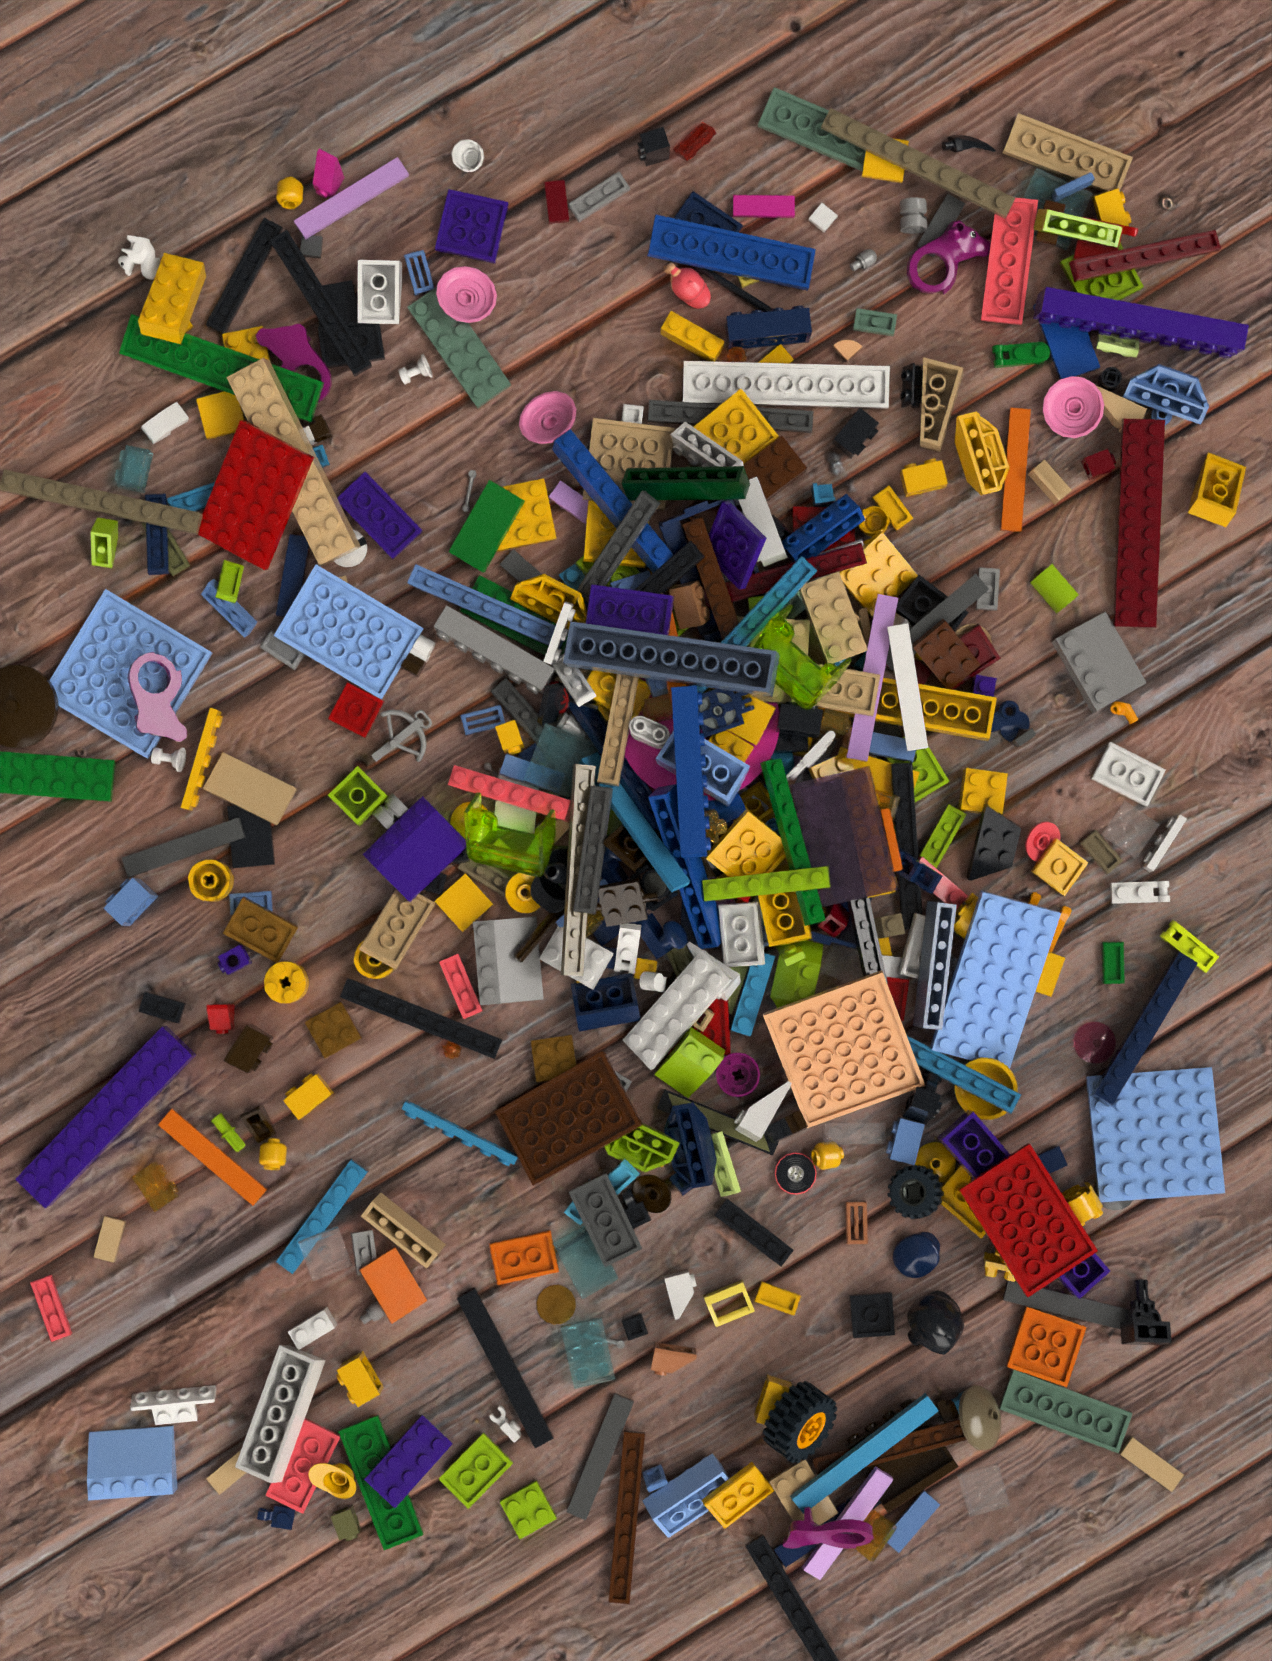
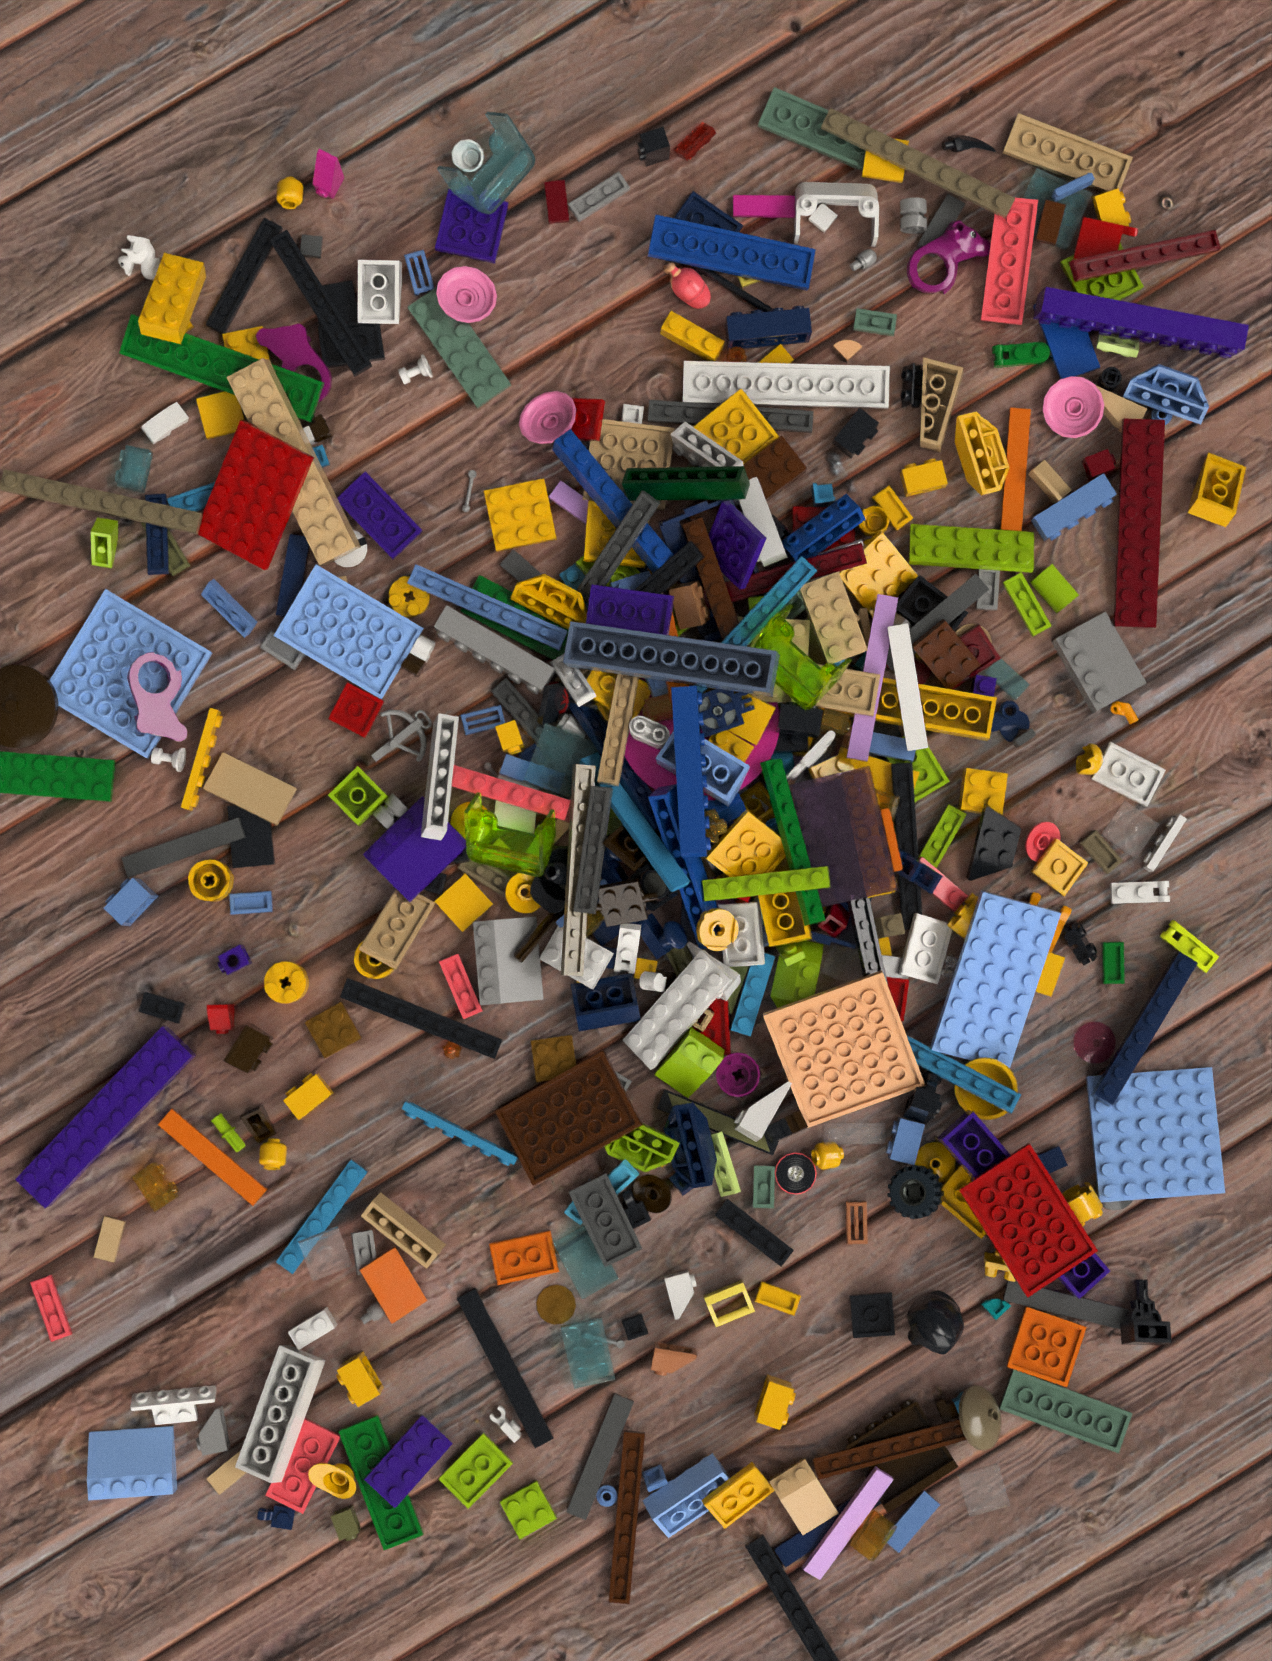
lime tile [215,560,244,603] -> none
pearl gold plate [223,897,299,963] -> none
lavender tile [294,157,409,240] -> none
green tile [449,480,525,573] -> none
white plate [543,601,576,664] -> none
black wheel [763,1381,837,1463] -> none
magenta animal [783,1507,874,1549] -> none
dark azure tile [790,1393,939,1514] -> none
dark blue piece [893,1232,940,1278] -> none
sand blue brick [913,901,957,1030] -> none
lime slope [1033,209,1123,248] -> none
tan tile [1119,1436,1184,1492] -> none
none -> light grey slope [196,1405,231,1456]
none -> yellow plate [389,576,430,618]
none -> white brick [421,713,459,840]
none -> clear light blue windscreen [437,111,535,214]
none -> red tile [571,398,605,441]
none -> medium blue plate [596,1485,617,1507]
none -> yellow plate [696,908,738,951]
none -> sand green plate [753,1165,775,1208]
none -> white windscreen [794,182,879,247]
none -> lime plate [909,524,1034,573]
none -> teal tile [981,1298,1011,1320]
none -> clear light blue tile [985,659,1030,700]
none -> lime plate [1002,572,1051,637]
none -> medium blue brick [1031,473,1117,541]
none -> black hinge [1062,921,1098,966]
none -> yellow hair [1076,743,1103,775]

